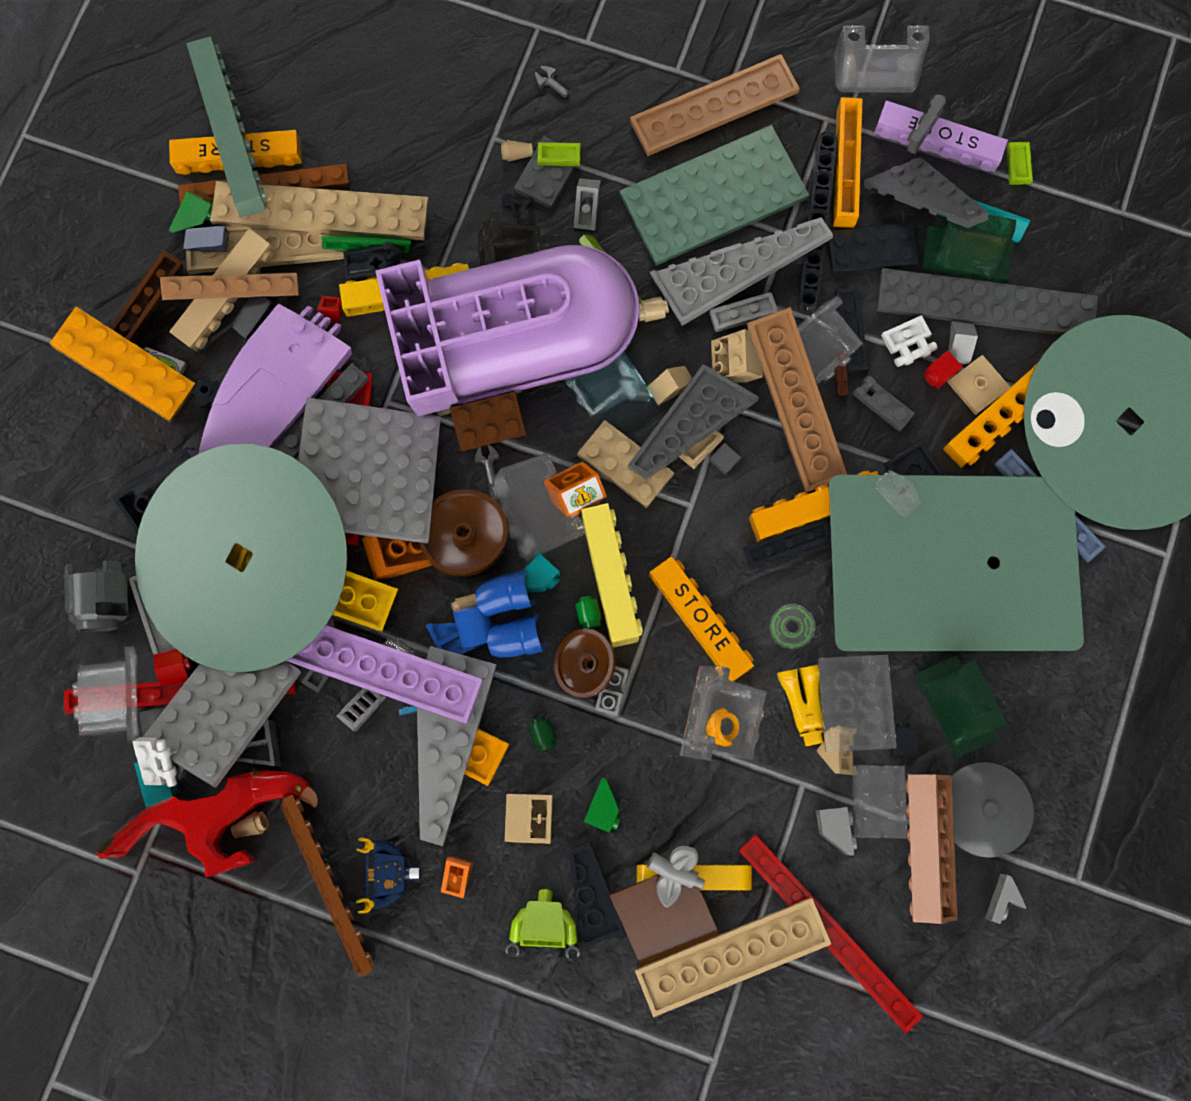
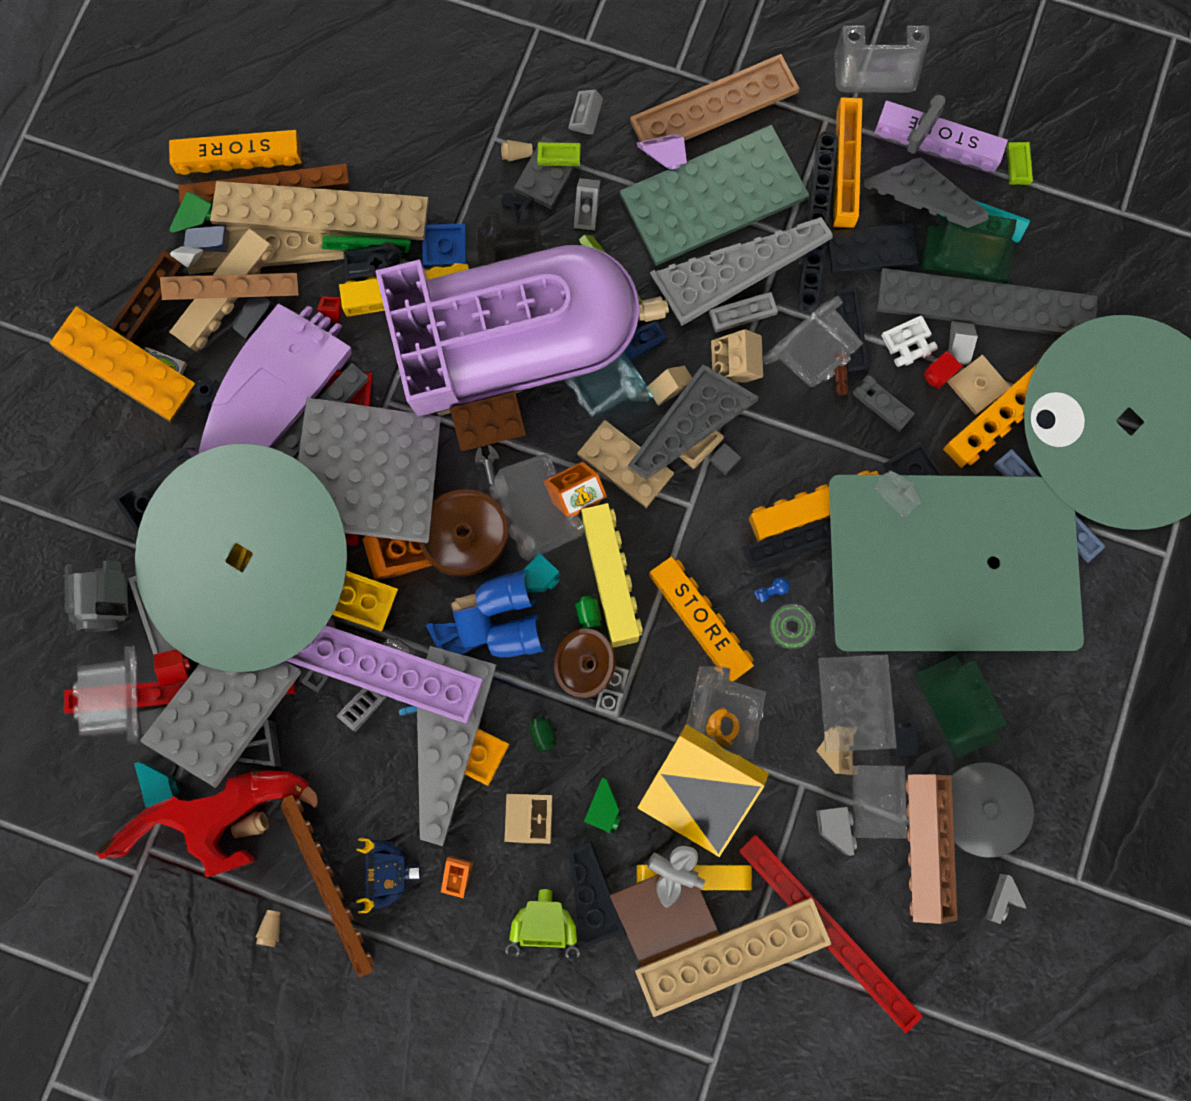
white plate [132,737,177,787] -> none
sand green brick [186,36,267,218] -> none
flat silver bar [535,66,569,98] -> none
medium nougat plate [747,307,847,492] -> none
yellow piece [777,664,824,746] -> none
none -> white slope [170,247,204,267]
none -> tan cone [256,910,281,947]
none -> blue plate [423,224,466,268]
none -> light grey slope [568,90,603,134]
none -> dark blue slope [623,320,668,360]
none -> lavender slope [637,134,687,169]
none -> yellow tile [638,724,769,857]
none -> blue arm [754,577,790,602]

